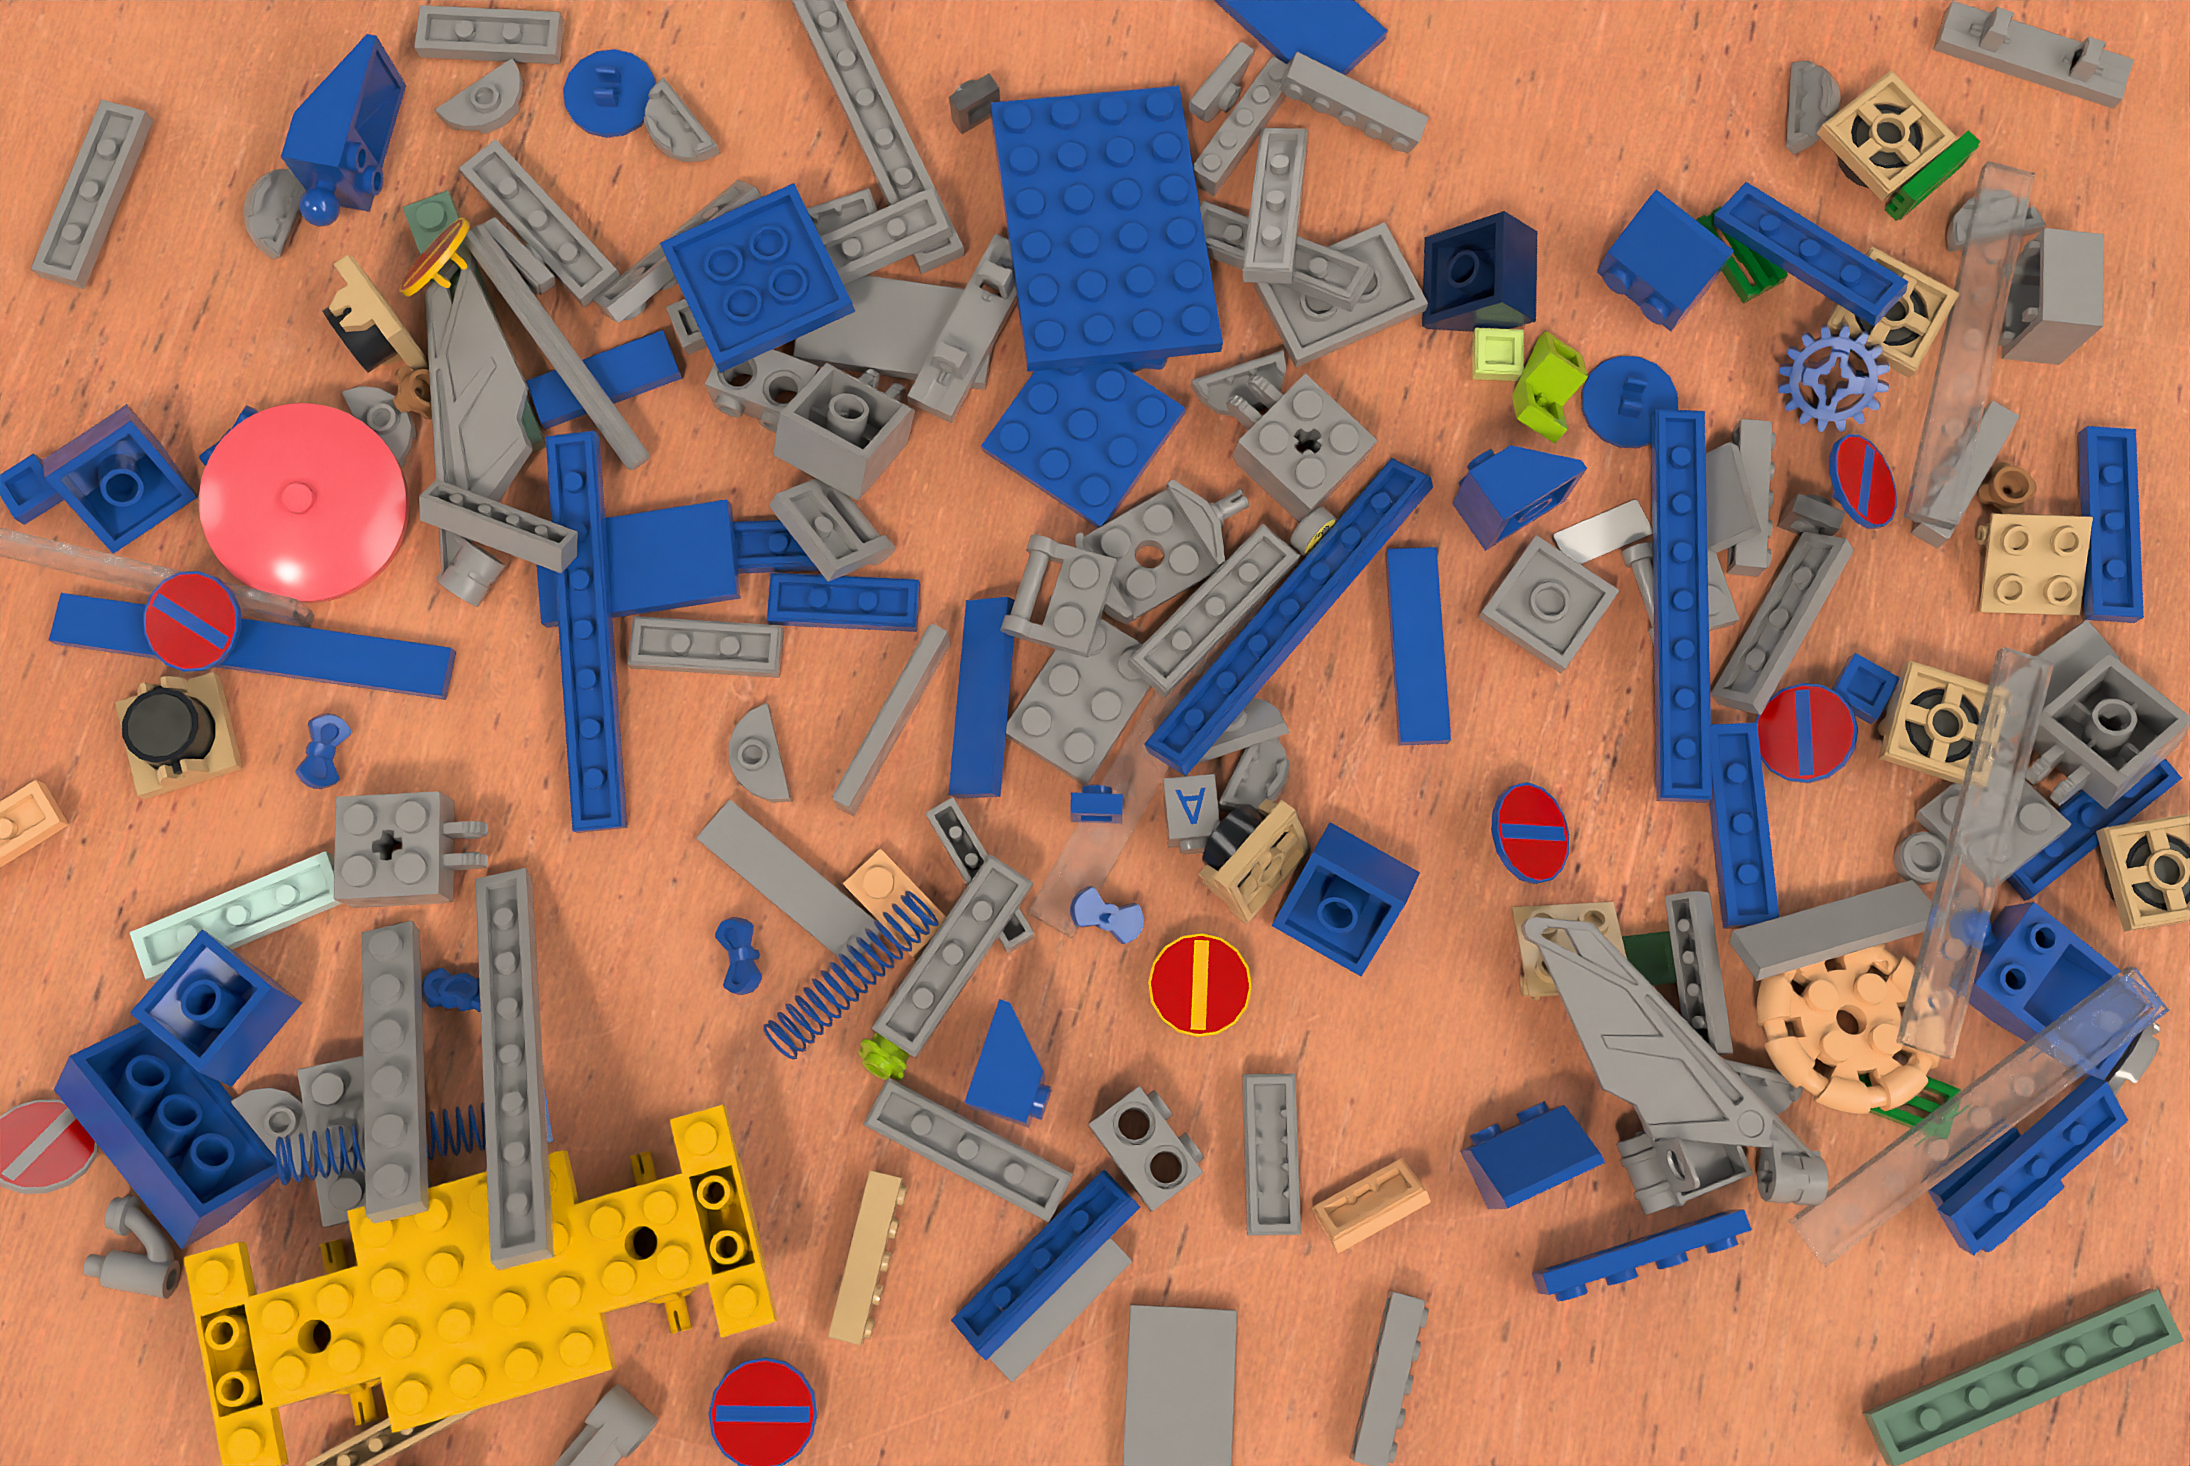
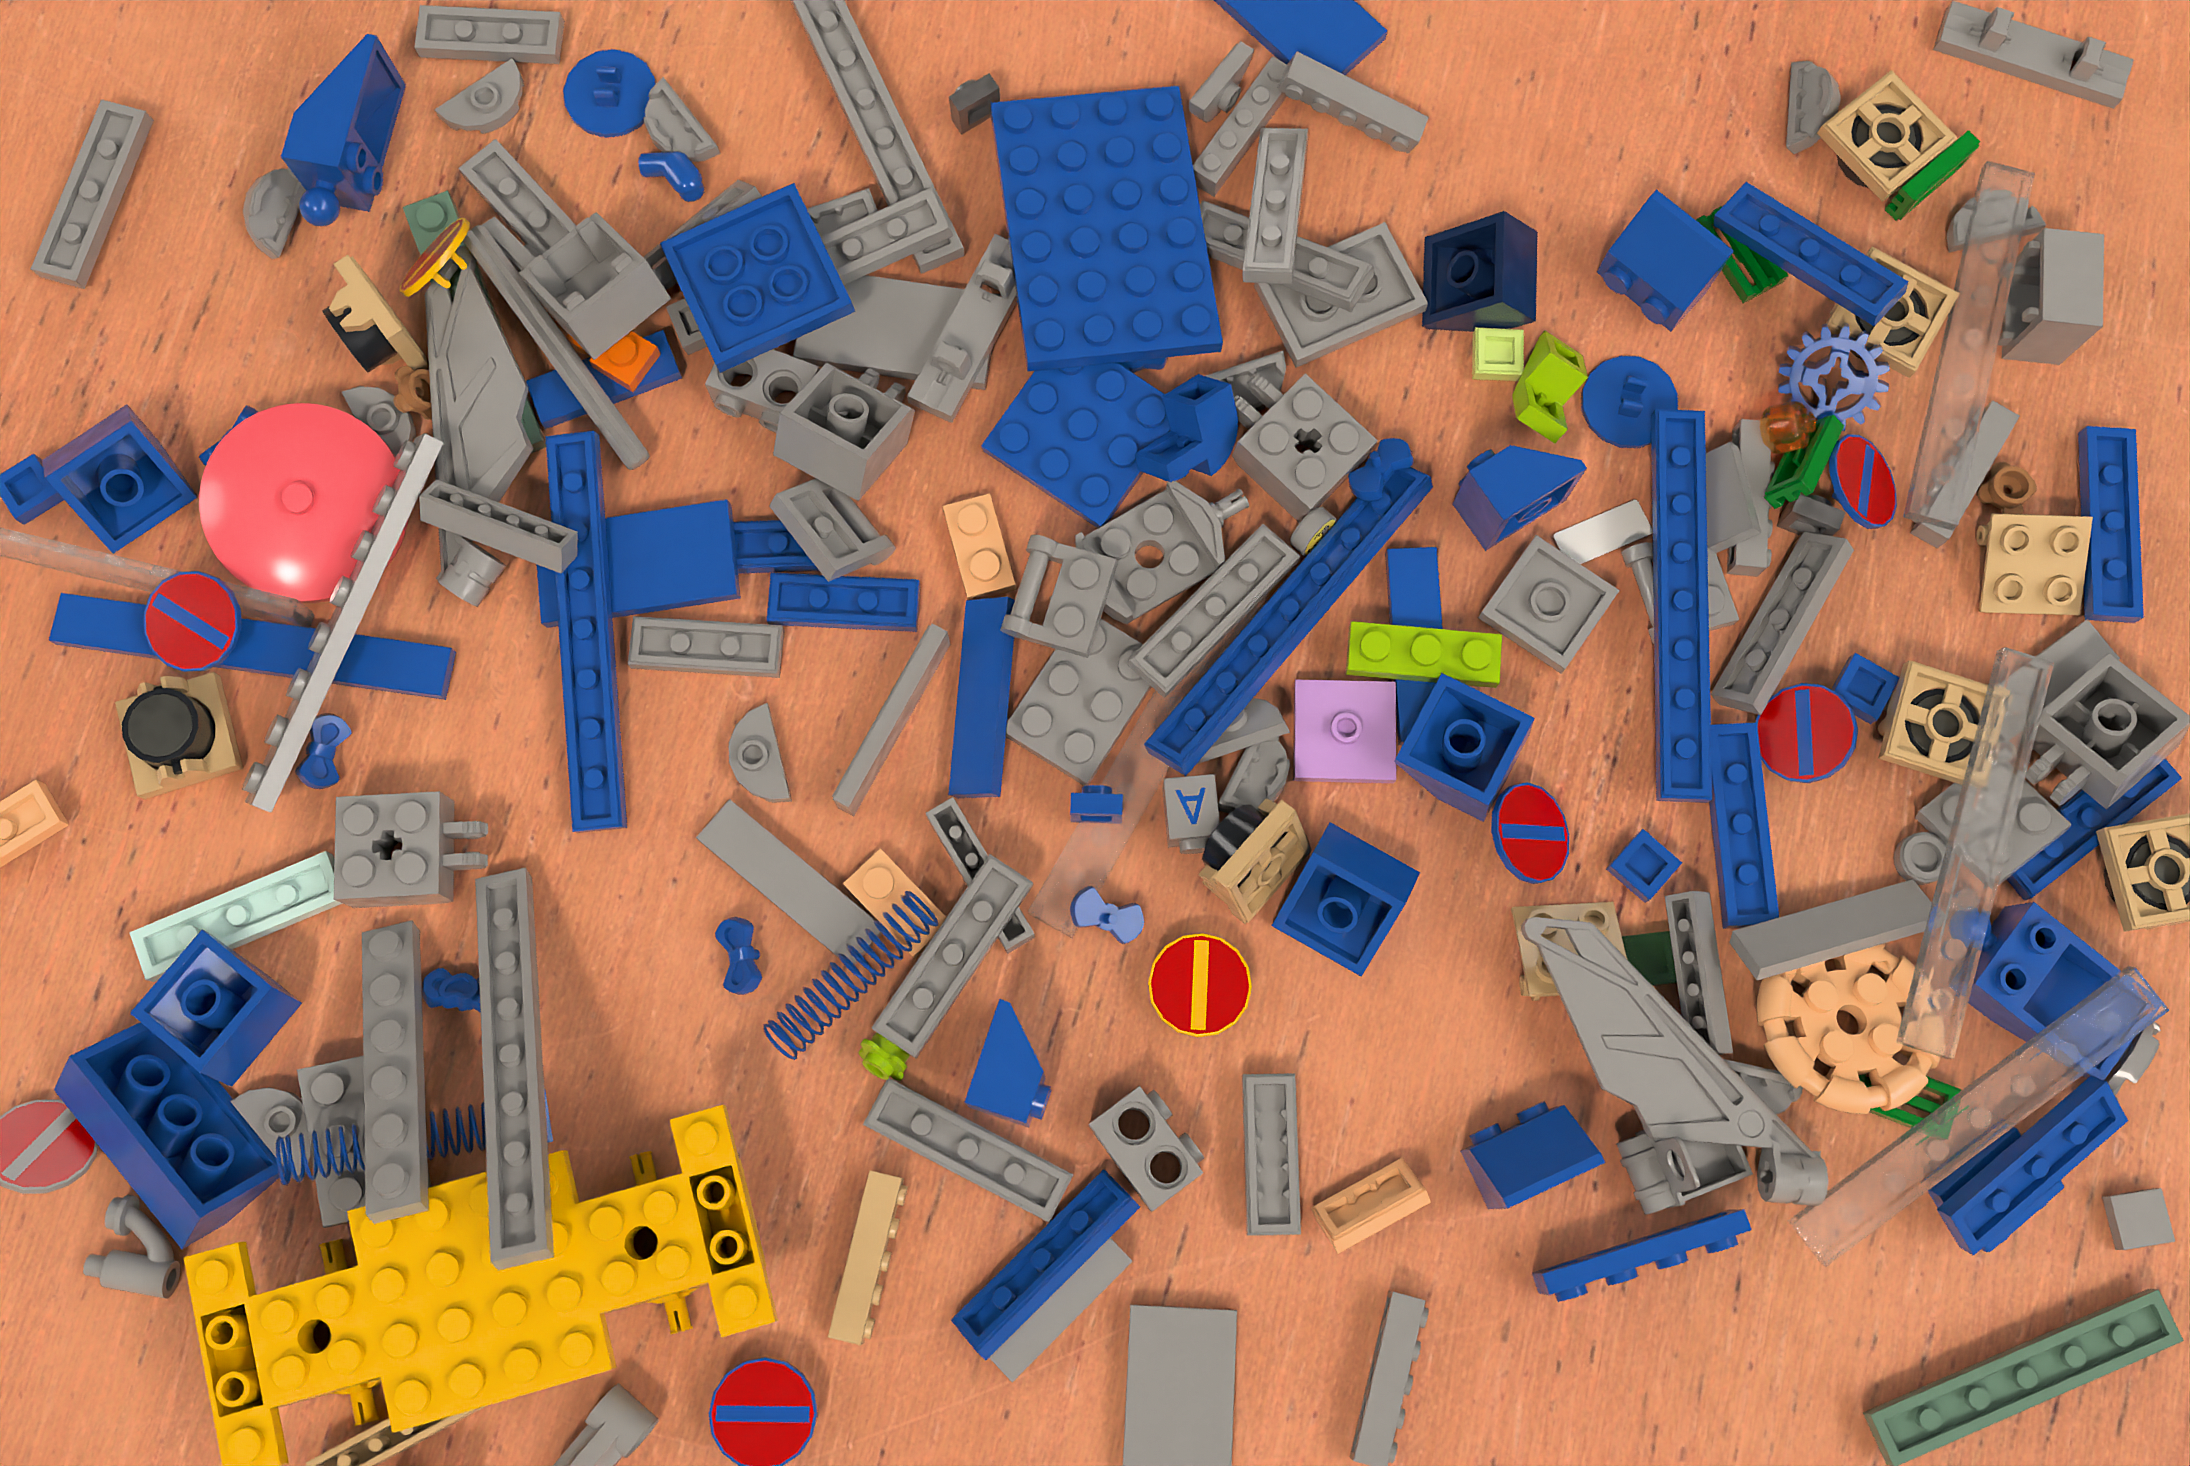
none -> plate [242,433,444,813]
none -> light grey container [519,212,671,360]
none -> orange plate [566,331,661,392]
none -> blue arm [638,151,705,202]
none -> light nougat plate [943,494,1016,600]
none -> blue brick [1135,374,1238,482]
none -> lavender plate [1293,679,1396,784]
none -> lime plate [1346,621,1502,688]
none -> blue piece [1348,438,1414,501]
none -> blue slope [1395,673,1535,822]
none -> blue plate [1606,829,1682,903]
none -> clear orange piece [1760,401,1816,454]
none -> green tile [1764,415,1844,509]
none -> light grey tile [2102,1188,2175,1250]

